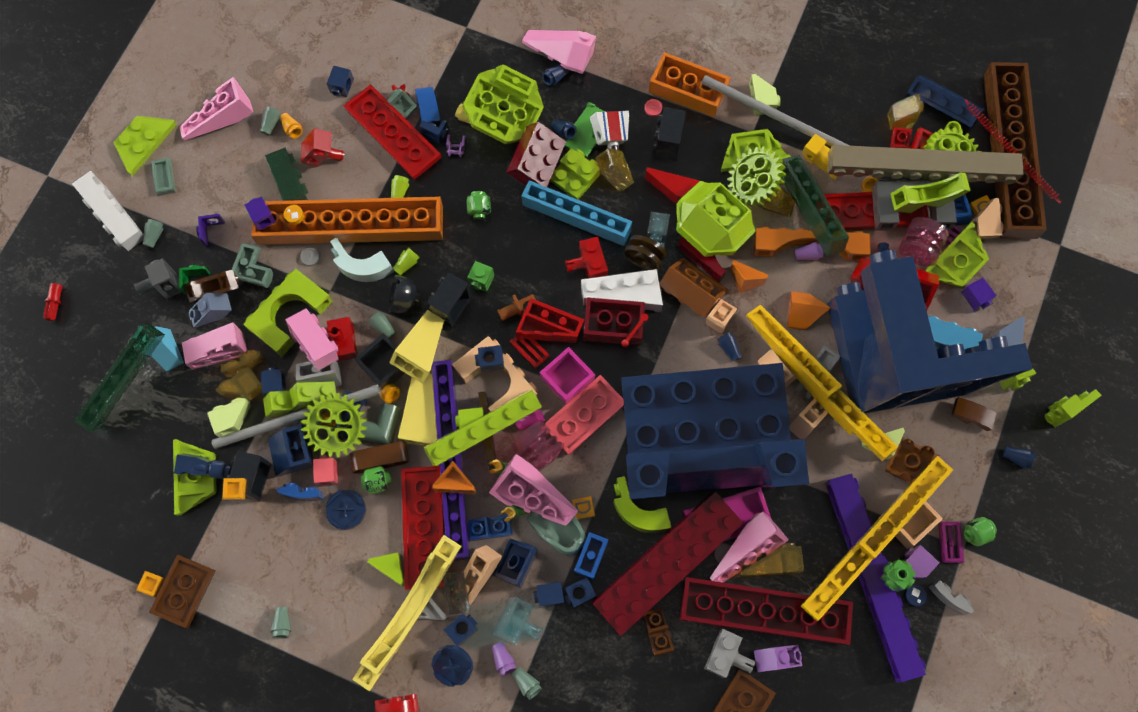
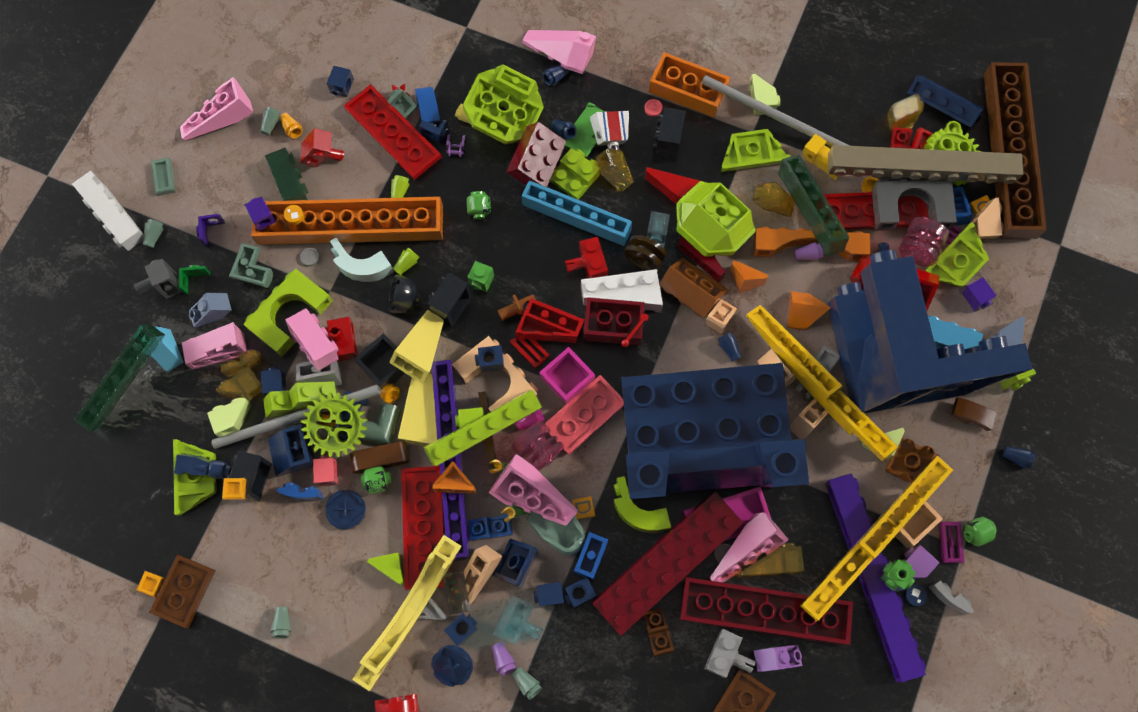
red axle [43,283,63,321] -> none
lime wing [113,116,177,176] -> none
reddish brown arch [184,270,238,302] -> none
sand green cone [368,311,396,339] -> none
lime gear [727,147,786,207] -> none
lime arch [890,172,970,213] -> none
red piece [964,99,1061,203] -> none
lime plate [1045,389,1102,427] -> none

